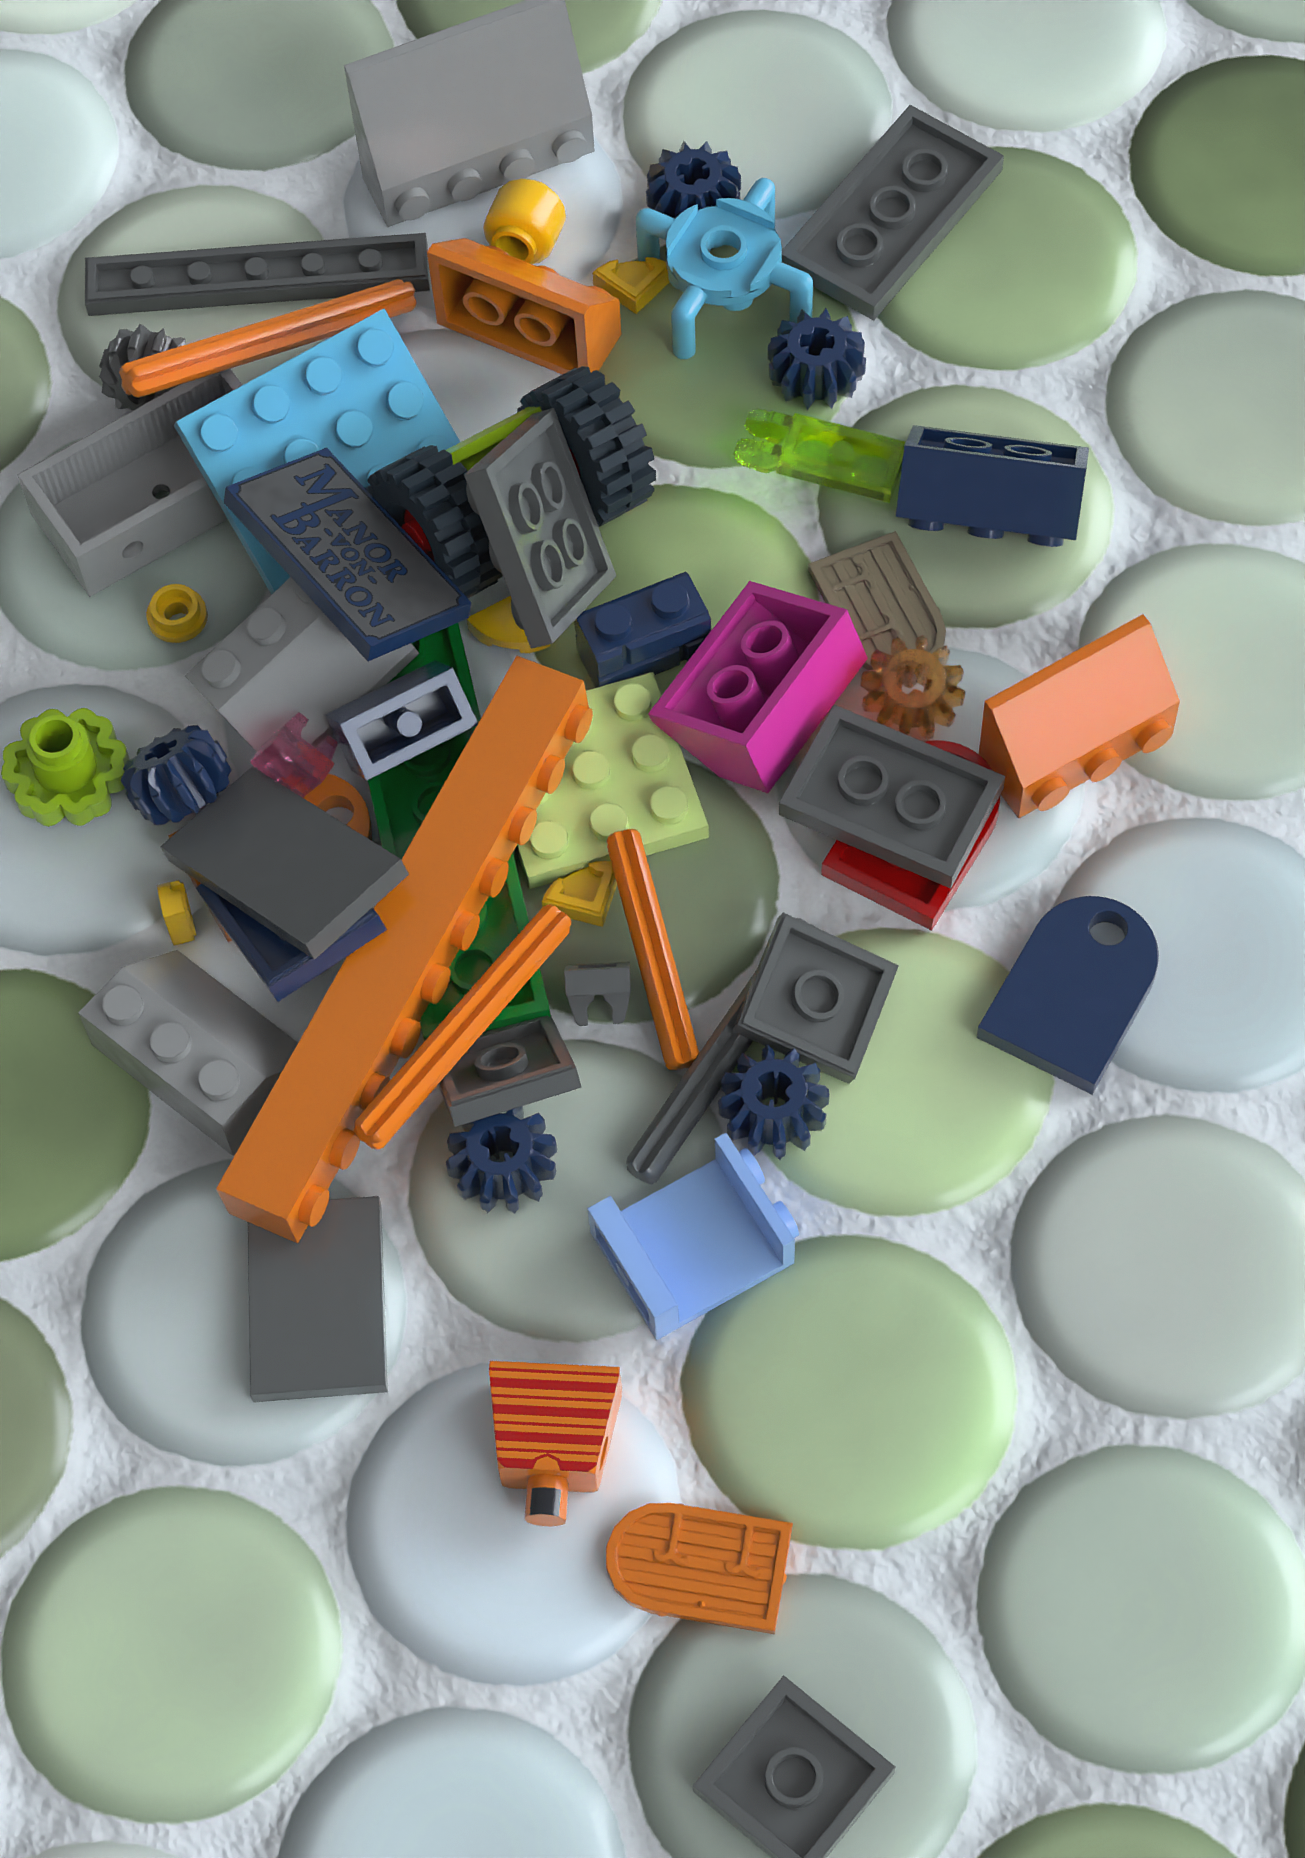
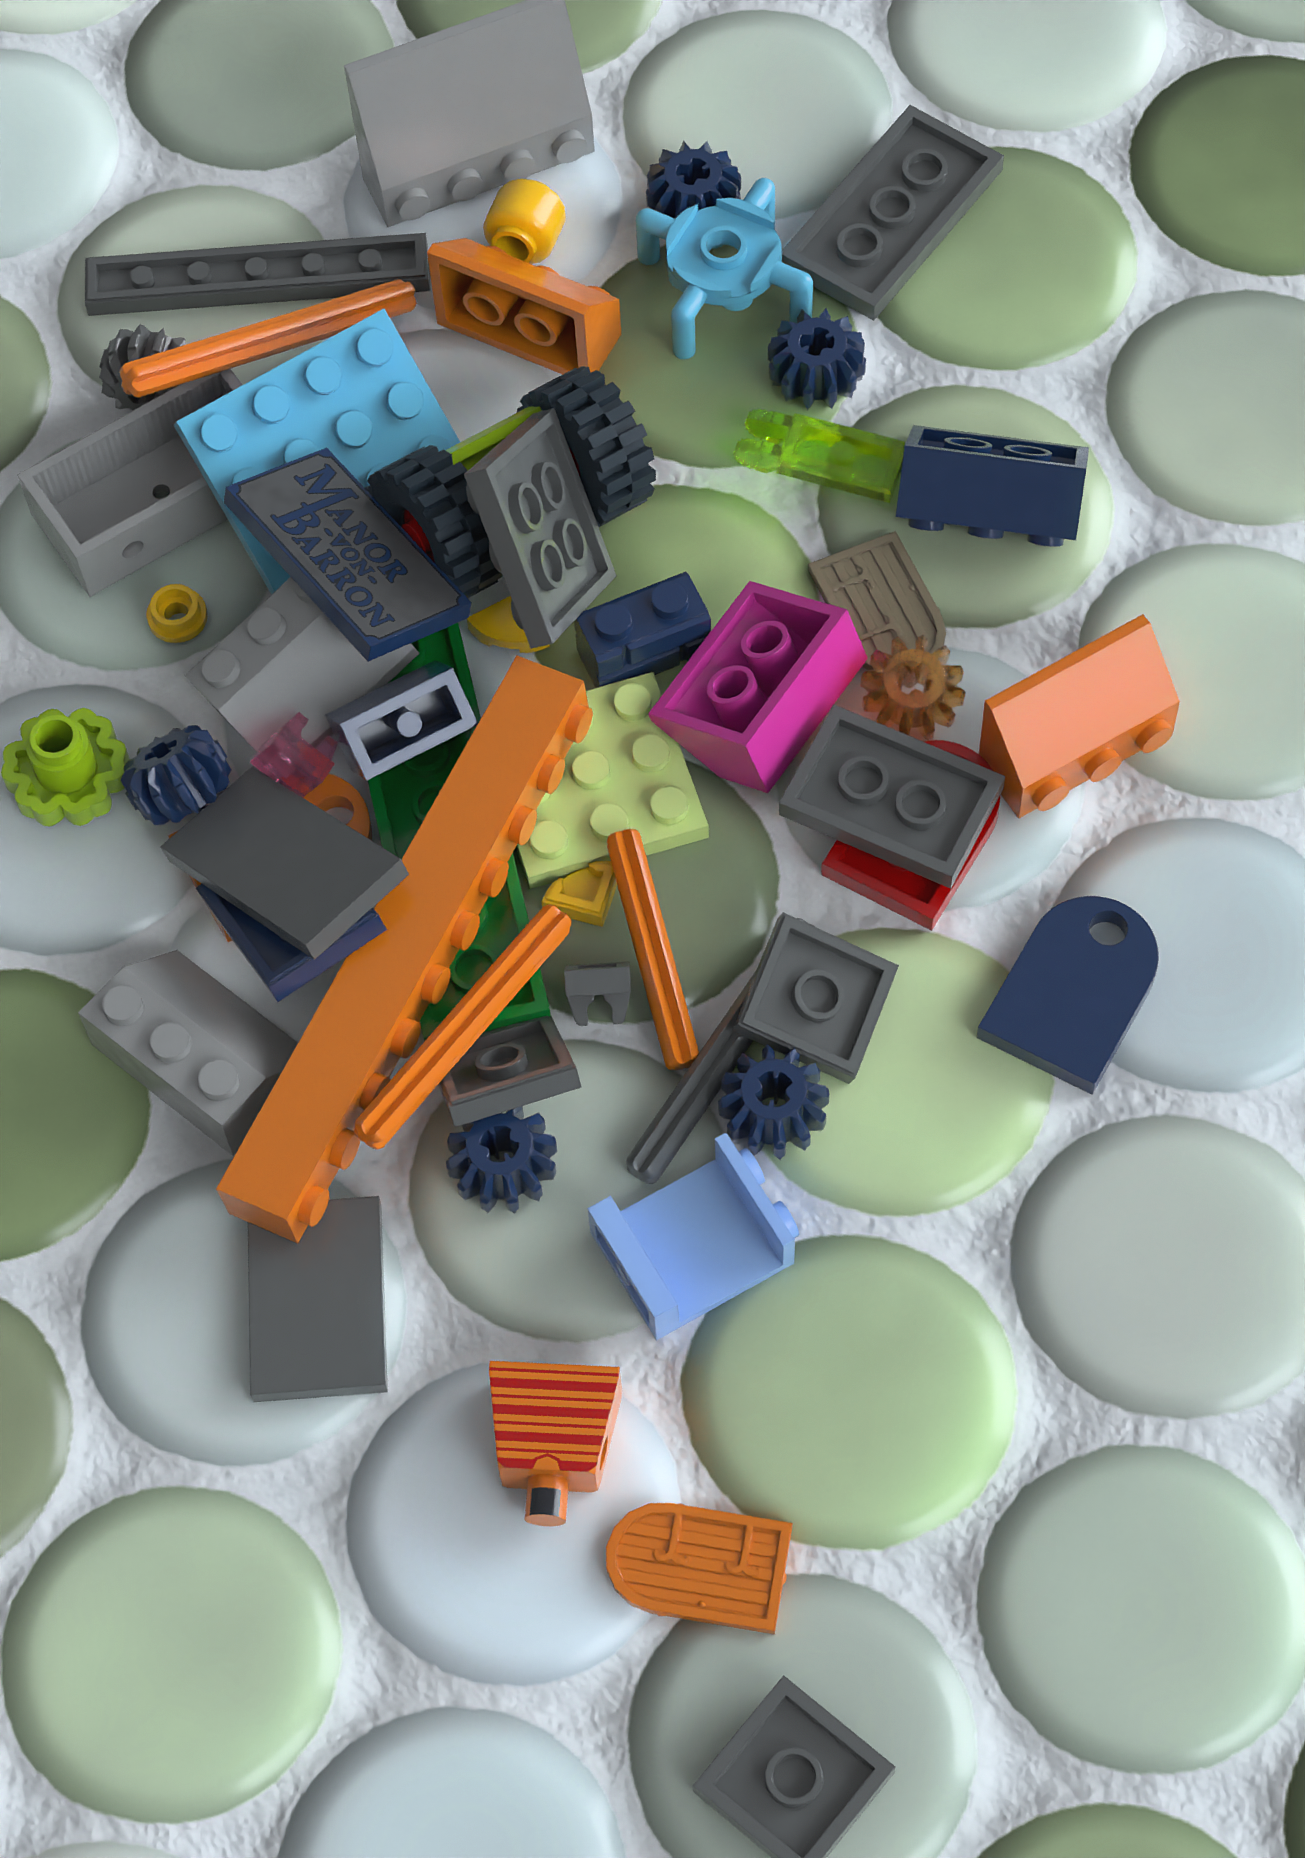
yellow tile [157,880,197,946] -> none
yellow tile [592,257,670,314] -> none

